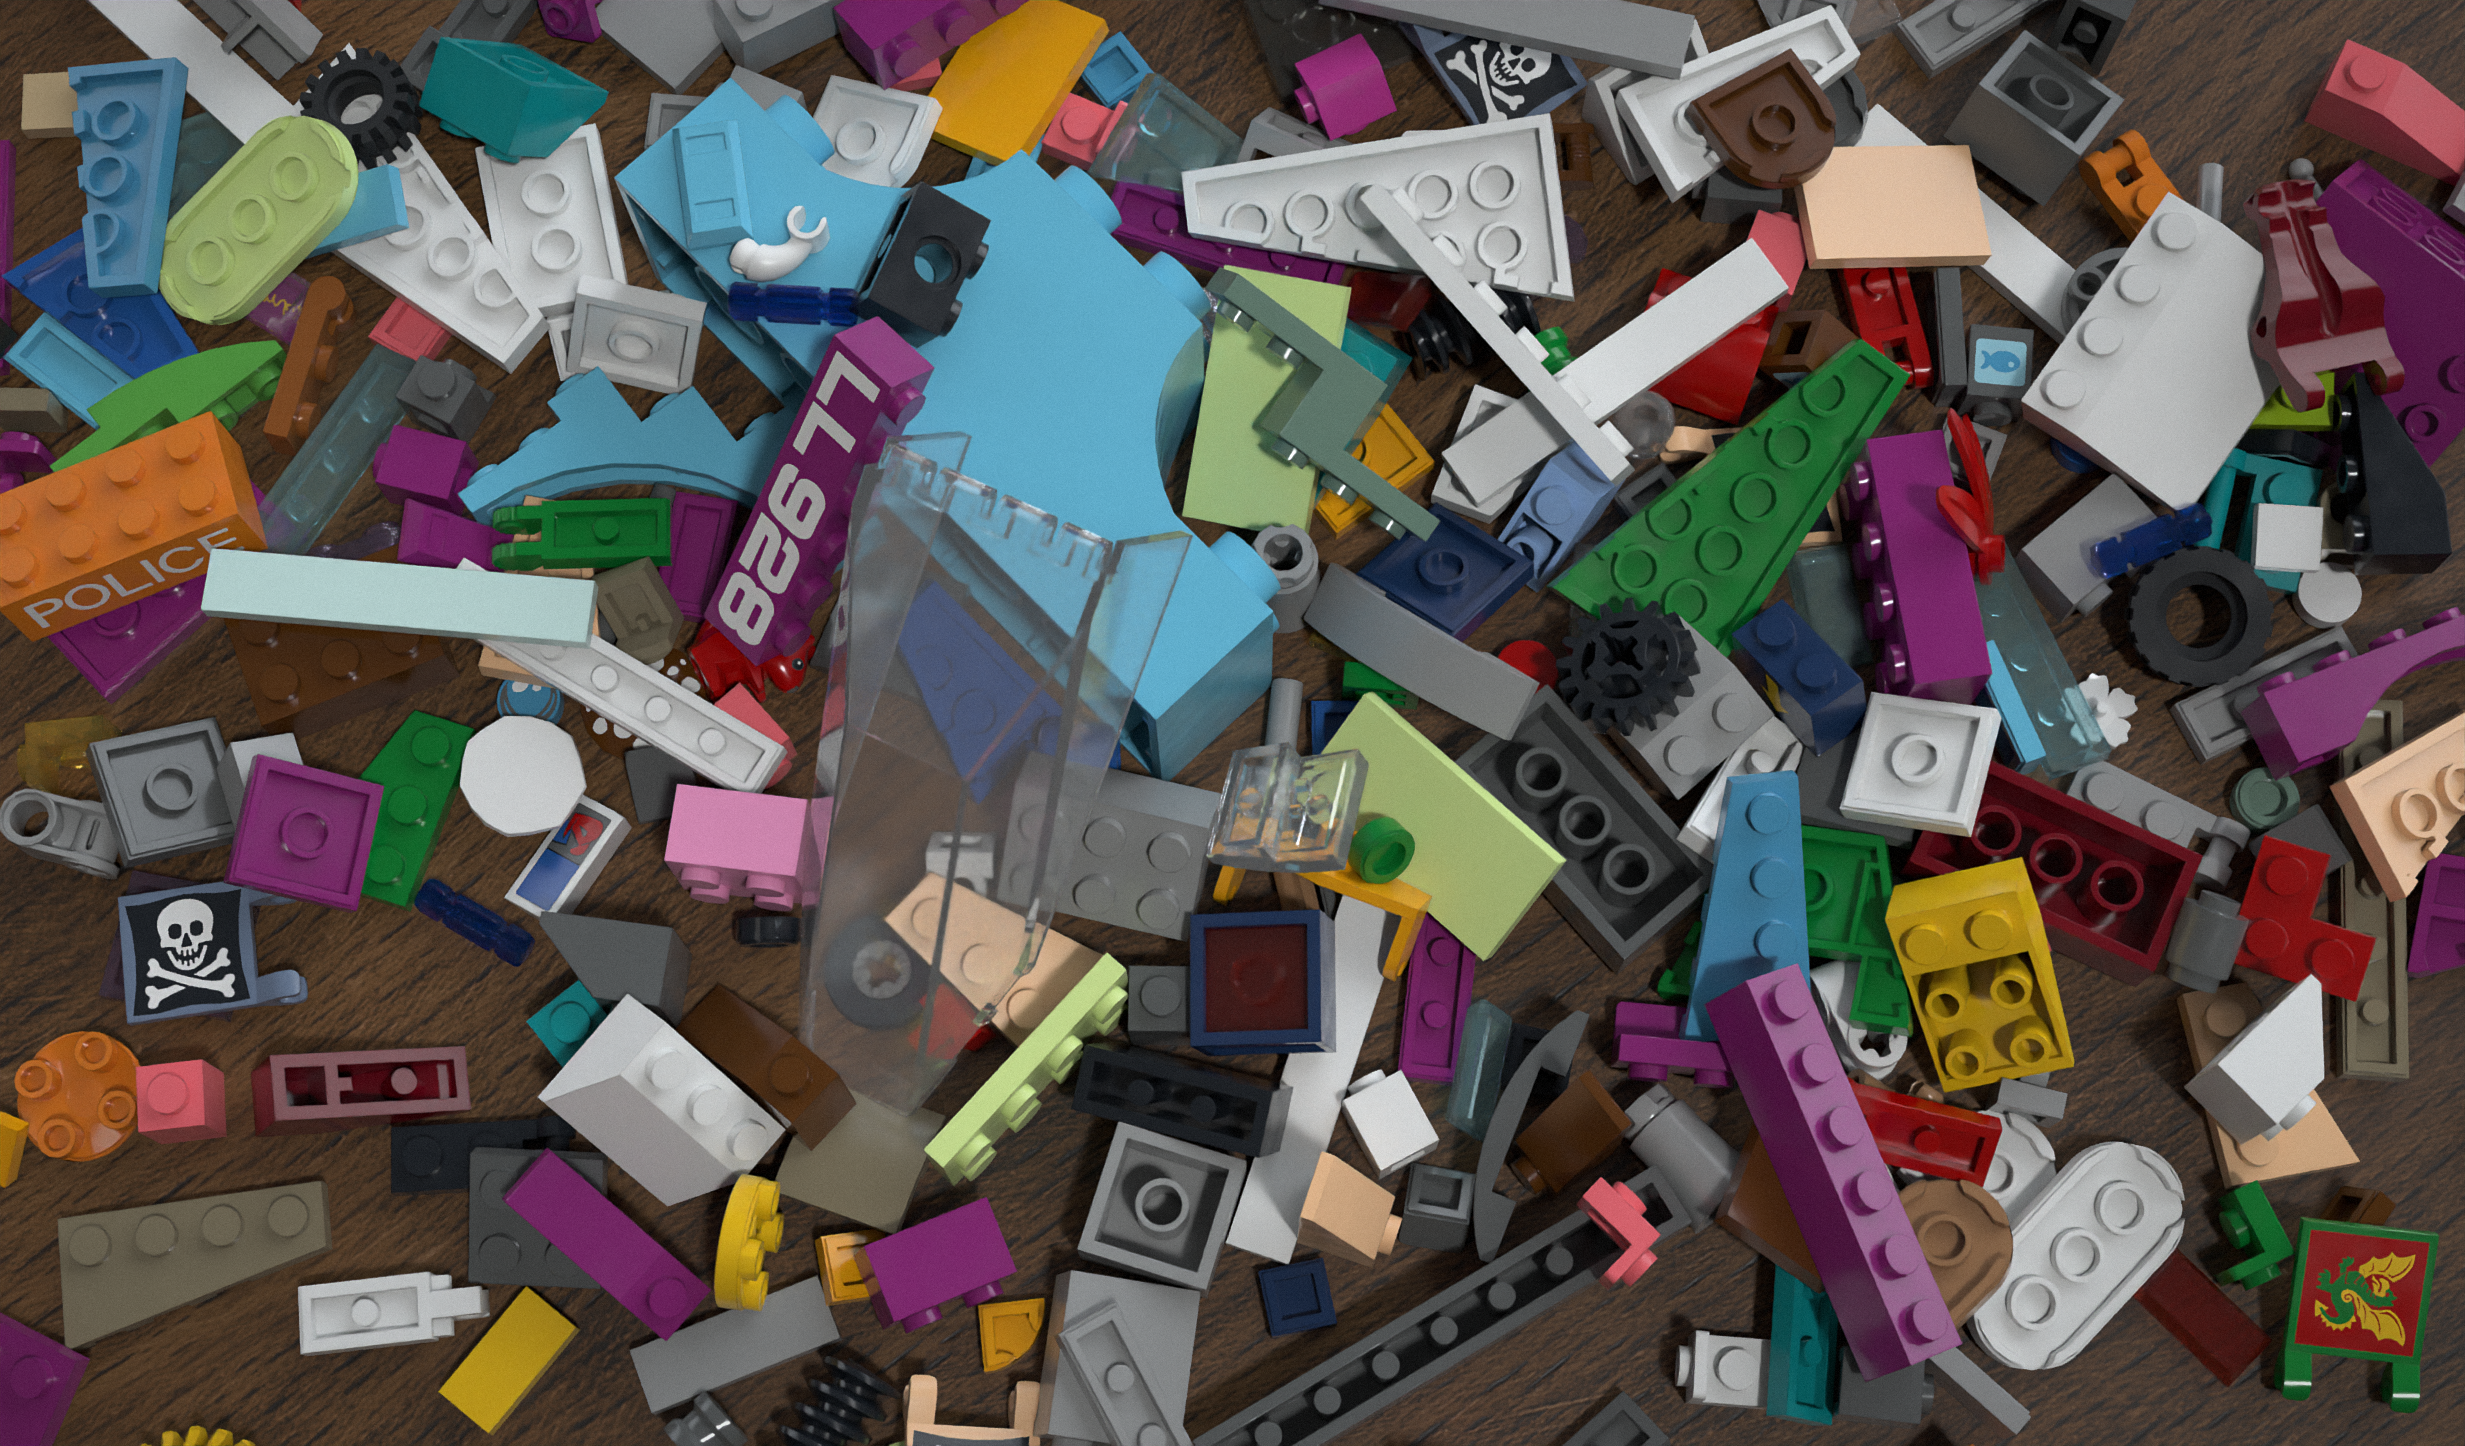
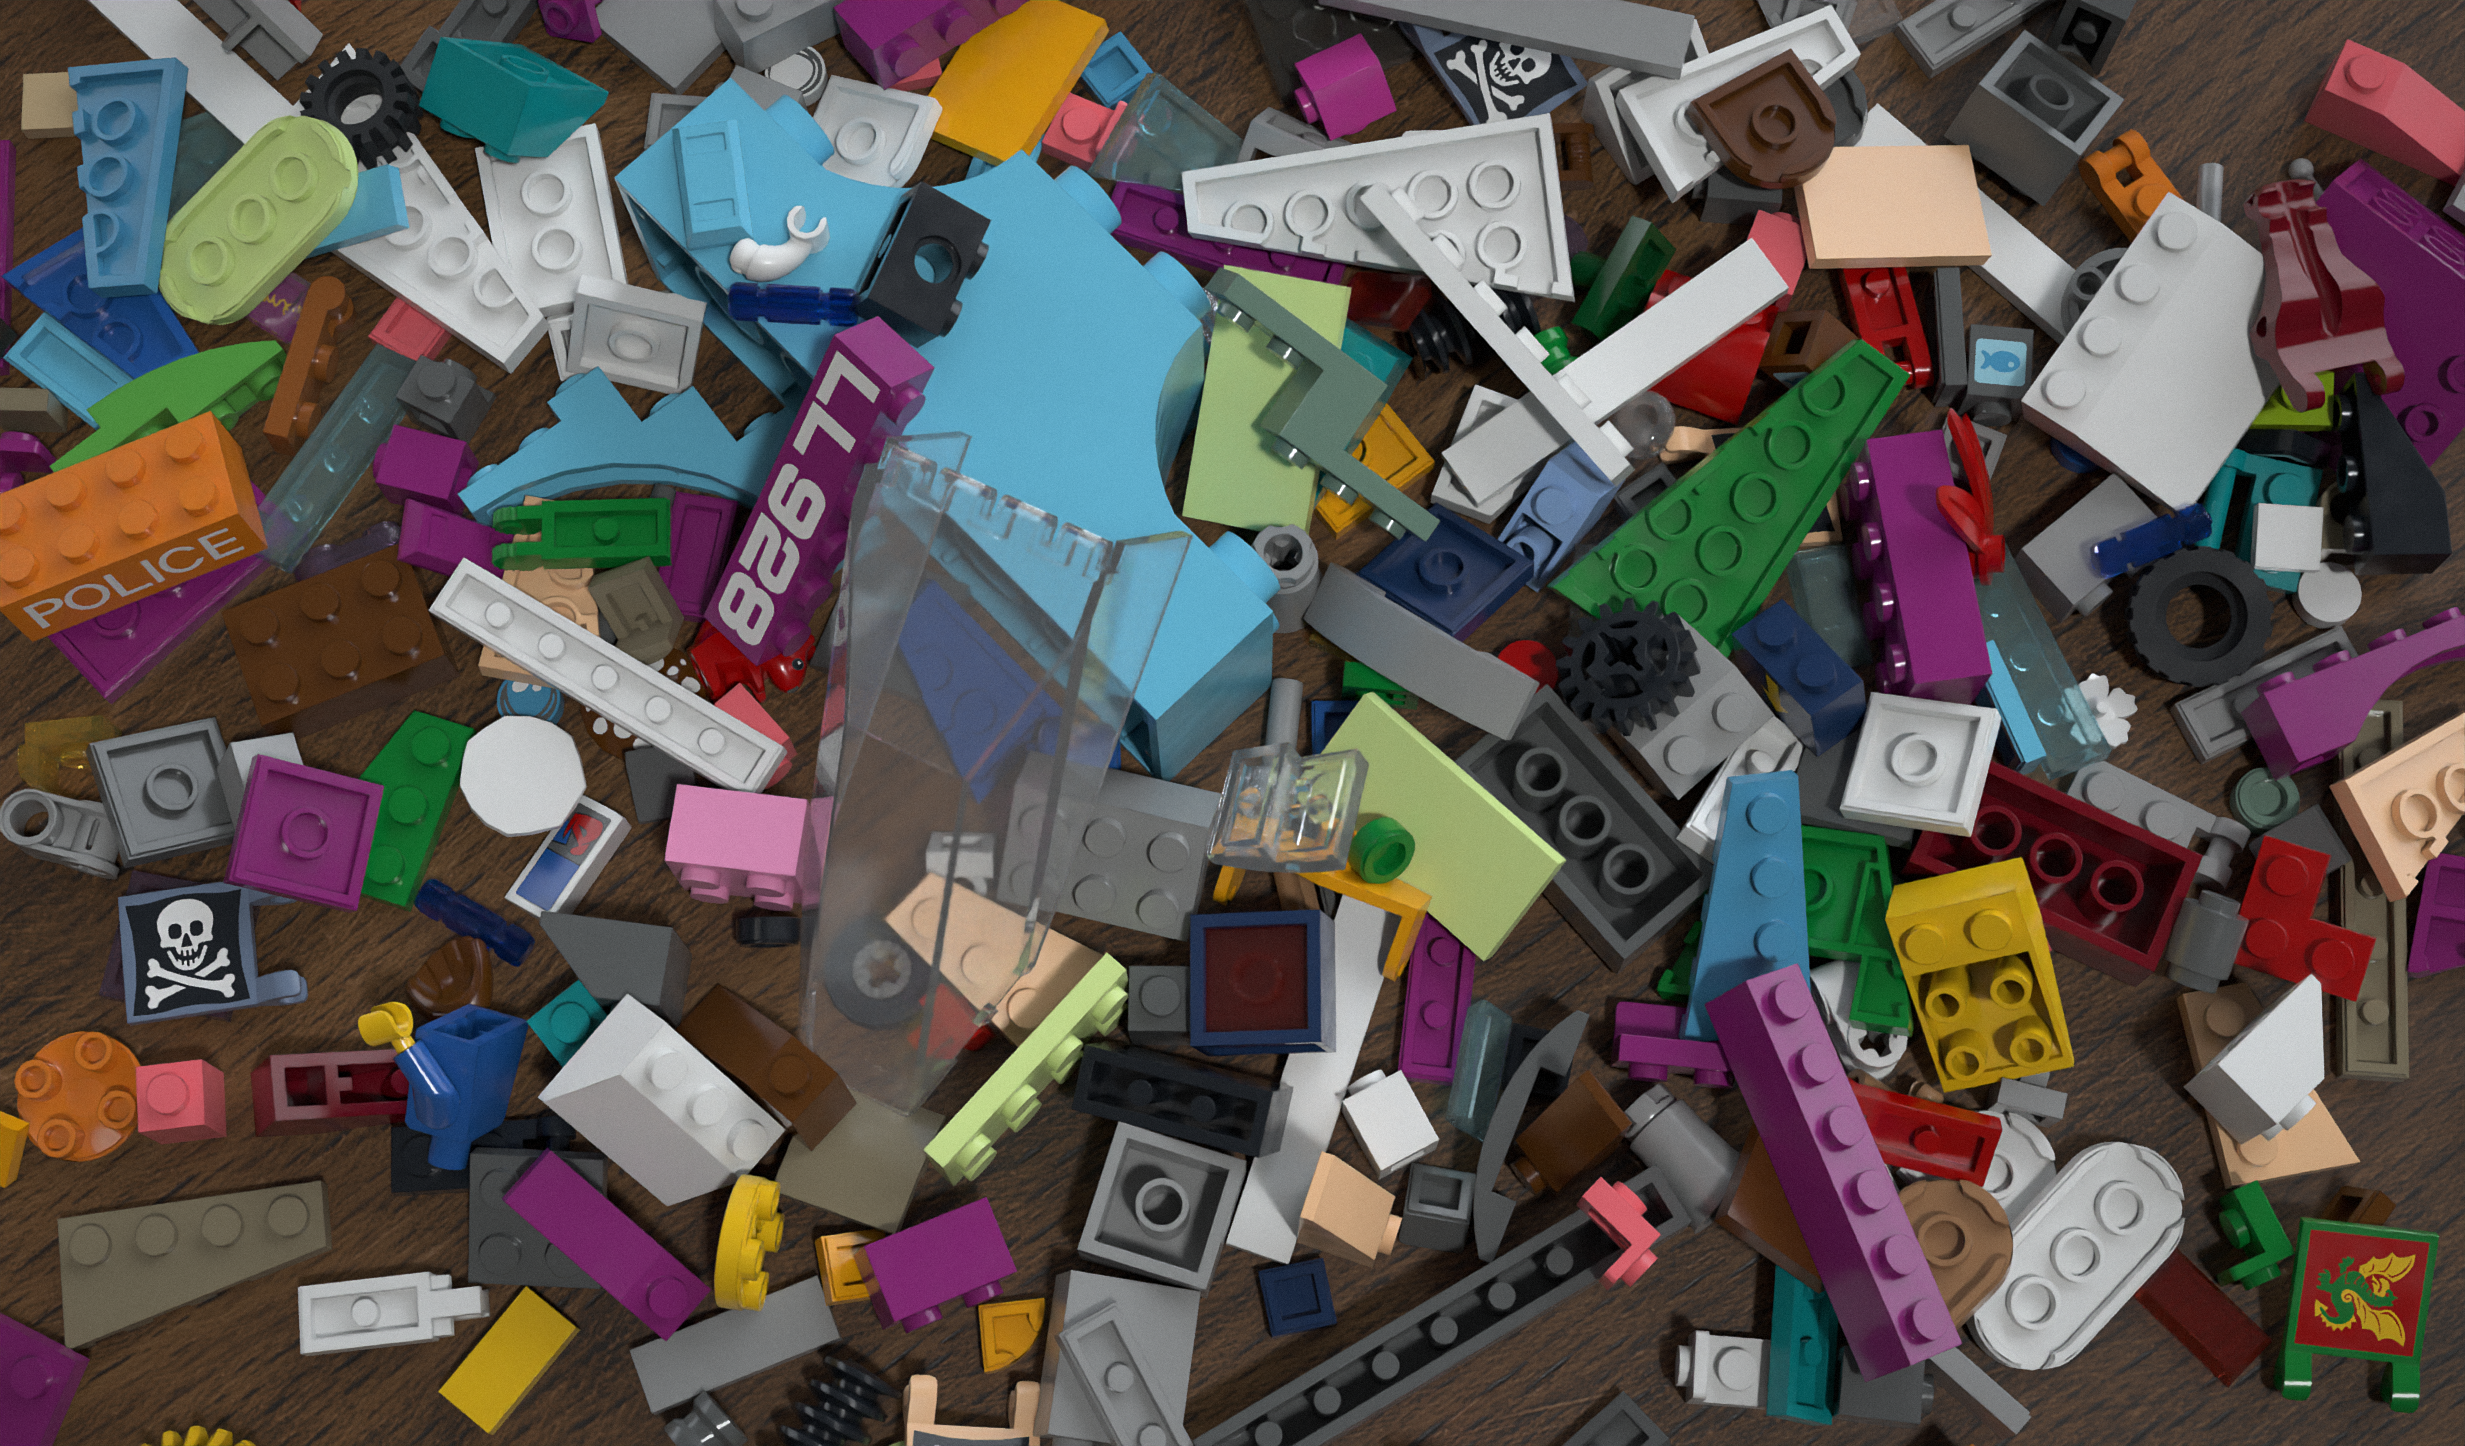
light aqua tile [201,548,599,649] -> none
none -> blue torso [358,935,529,1170]
none -> white tile [765,46,828,106]
none -> dark green tile [1570,215,1677,346]

